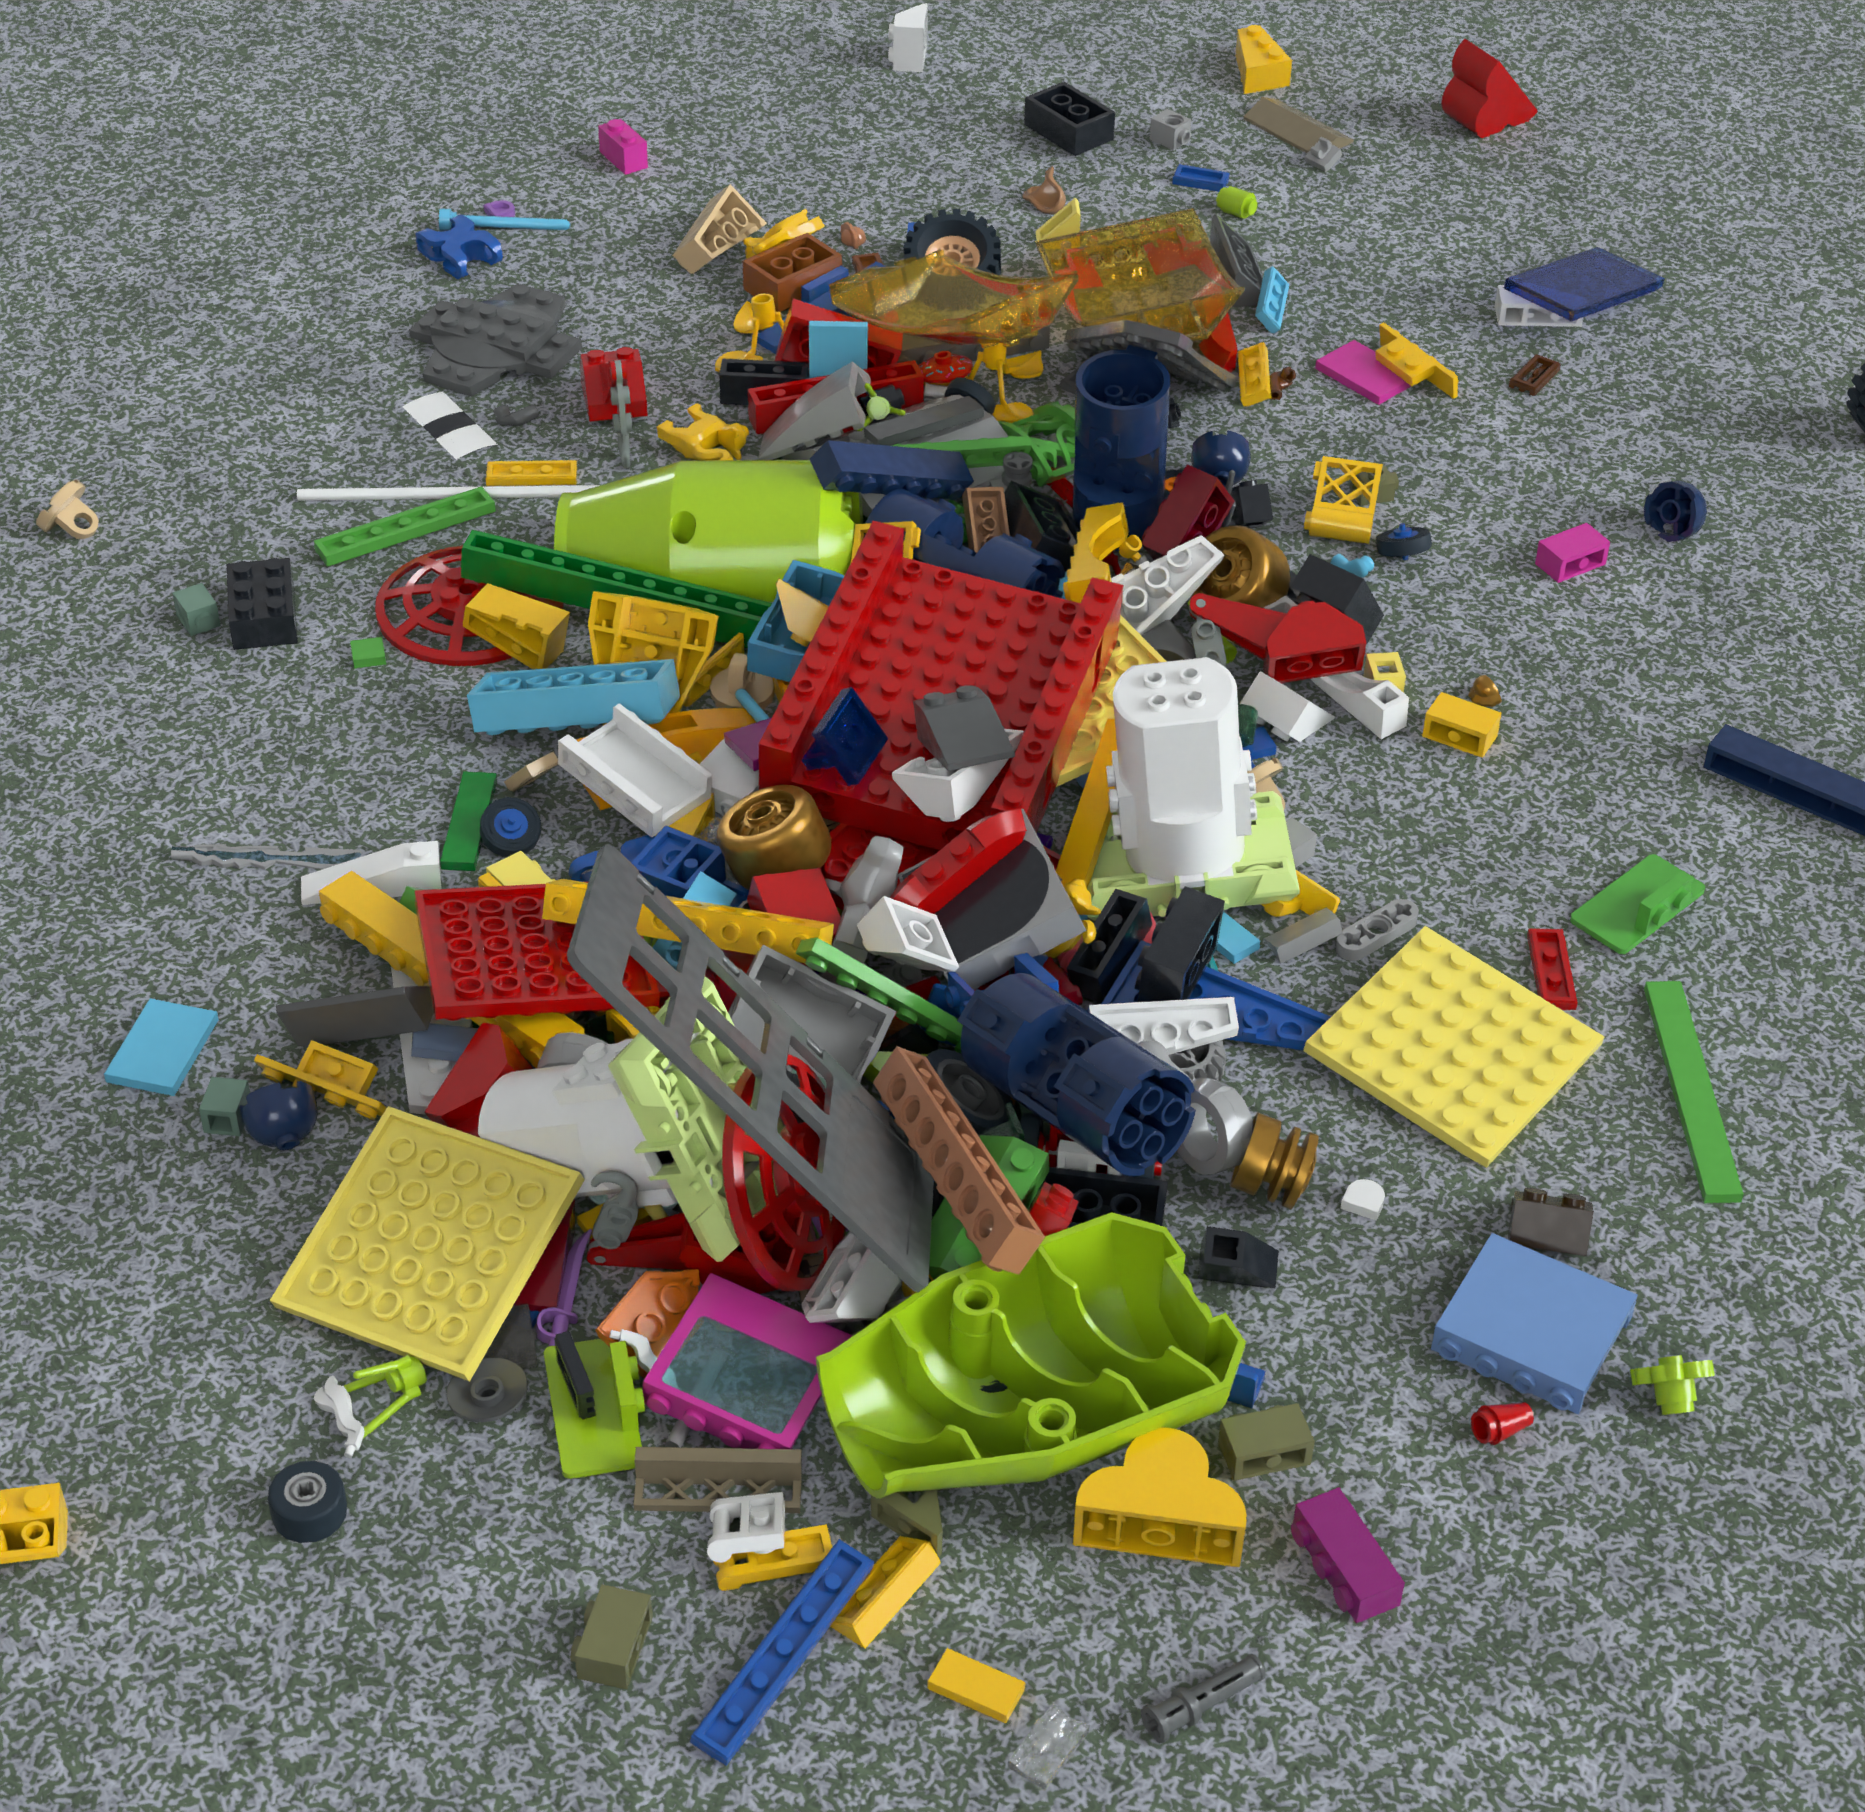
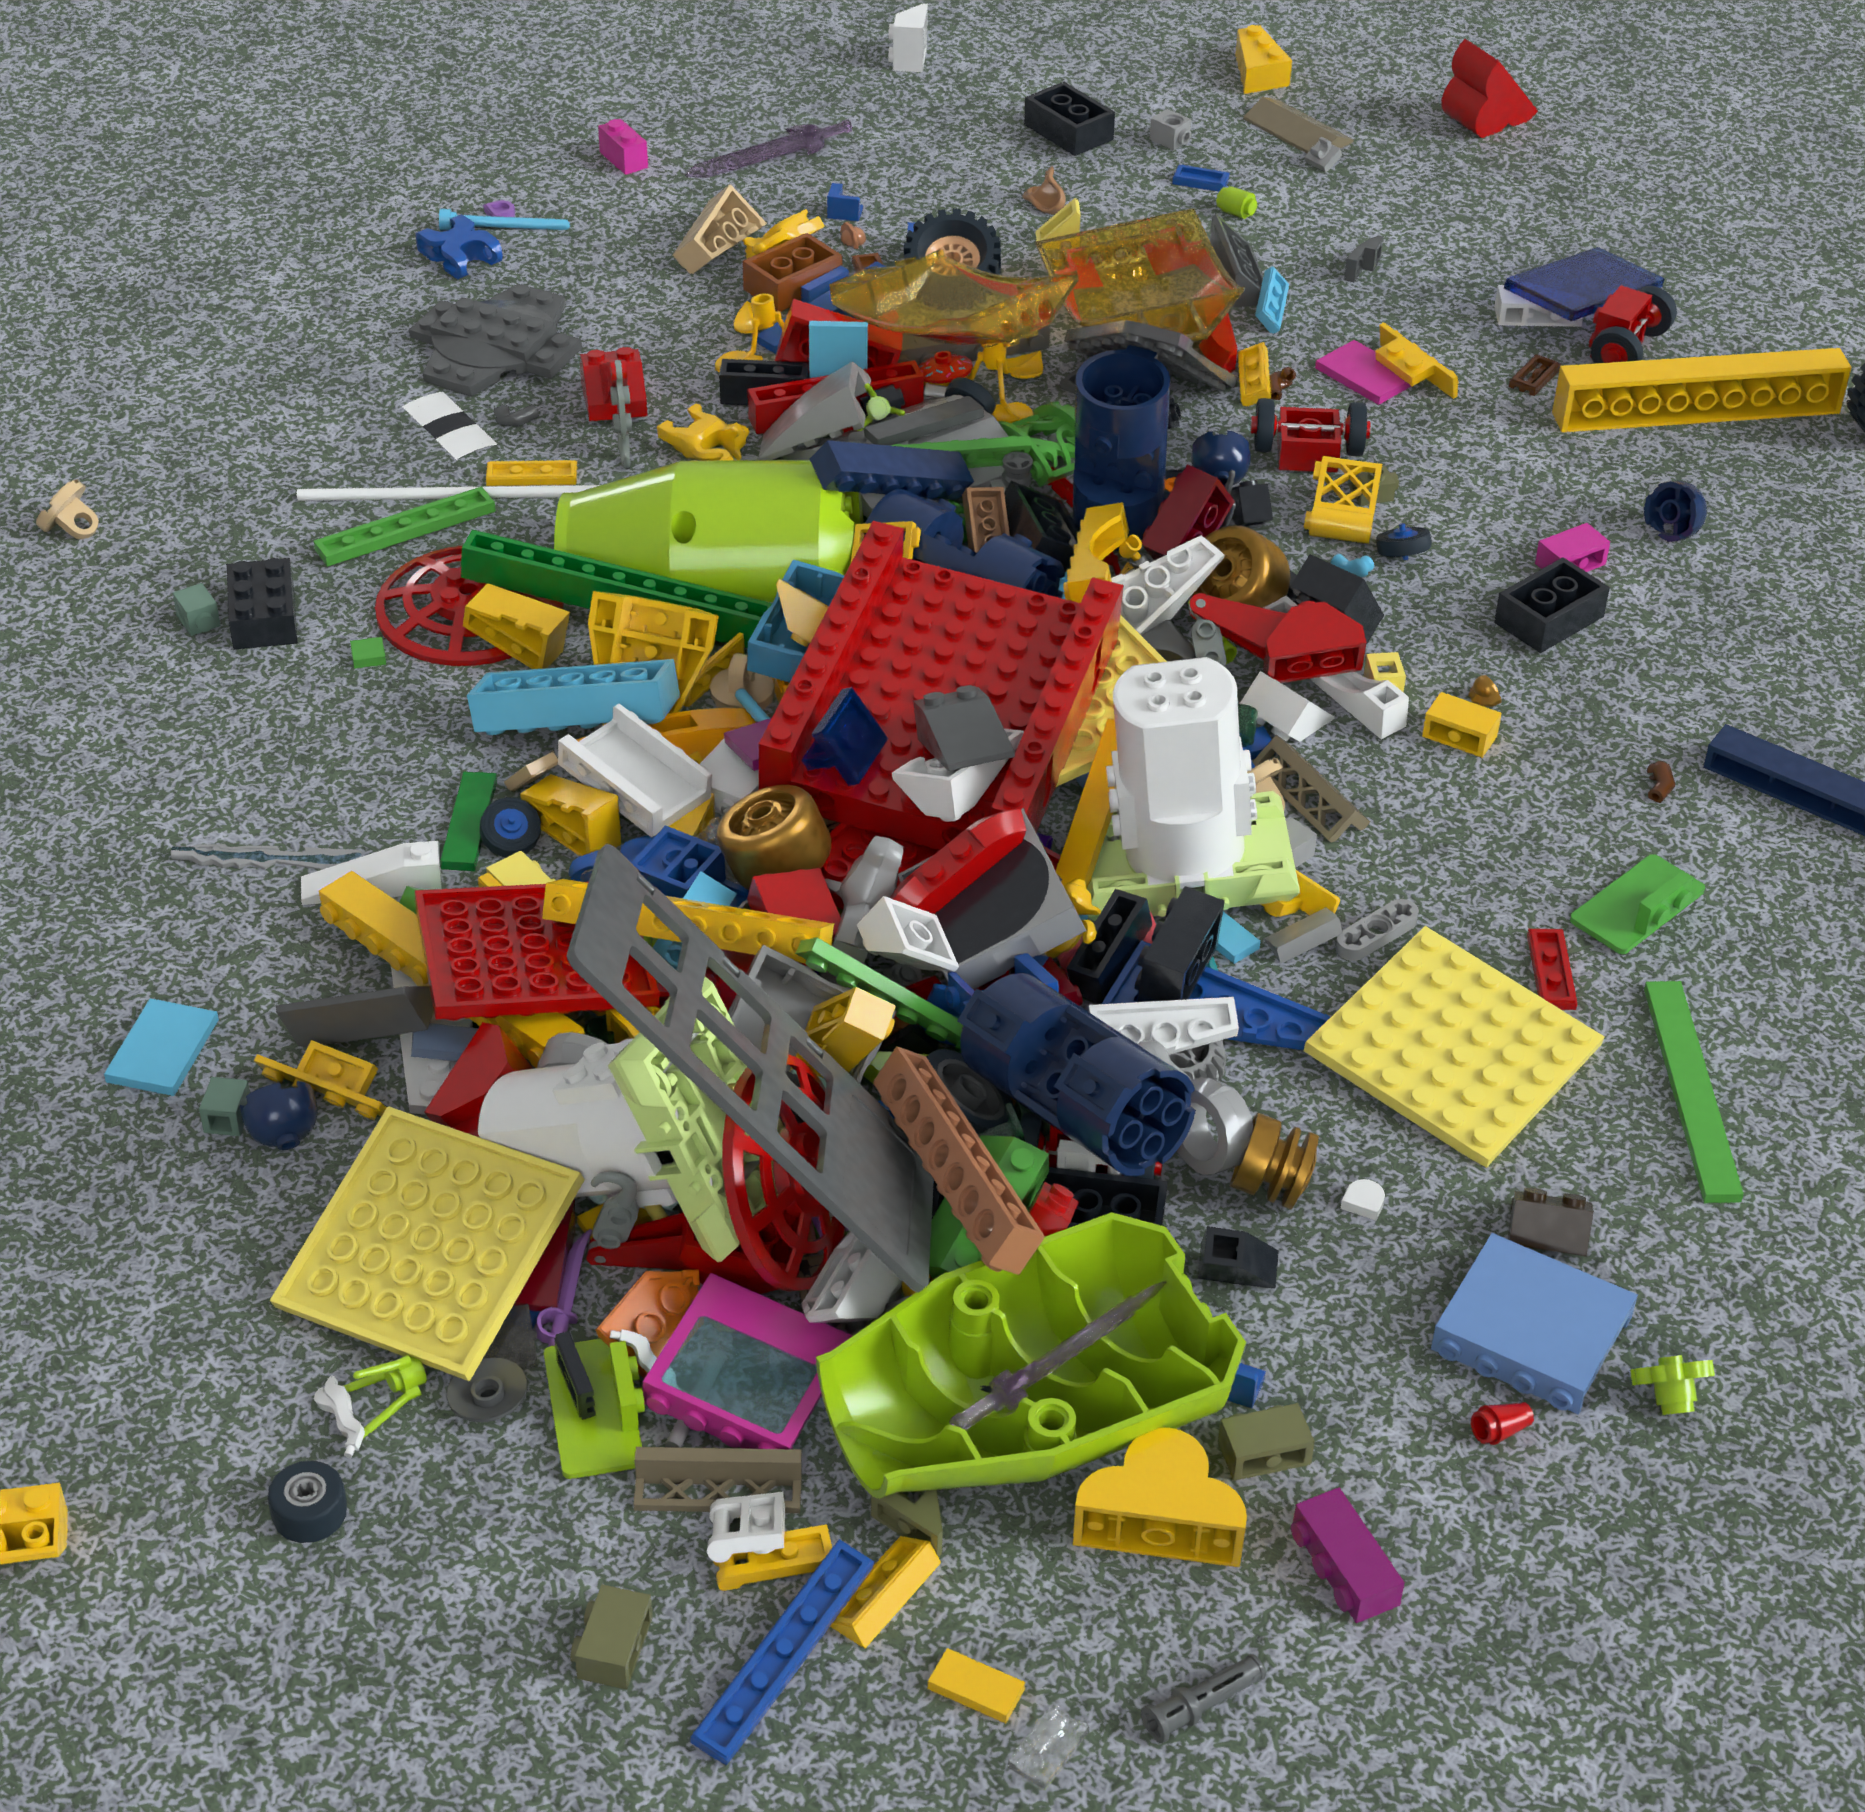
none -> yellow wedge [520,774,621,856]
none -> clear purple sword [685,119,853,178]
none -> yellow wedge [790,987,895,1078]
none -> blue panel [827,183,863,221]
none -> sword [949,1281,1167,1431]
none -> brick [1250,398,1371,473]
none -> dark tan fence [1252,735,1371,843]
none -> dark grey slope [1344,235,1384,283]
none -> black brick [1494,557,1610,653]
none -> yellow brick [1552,348,1852,432]
none -> brick [1589,285,1677,364]
none -> reddish brown arm [1647,761,1676,803]

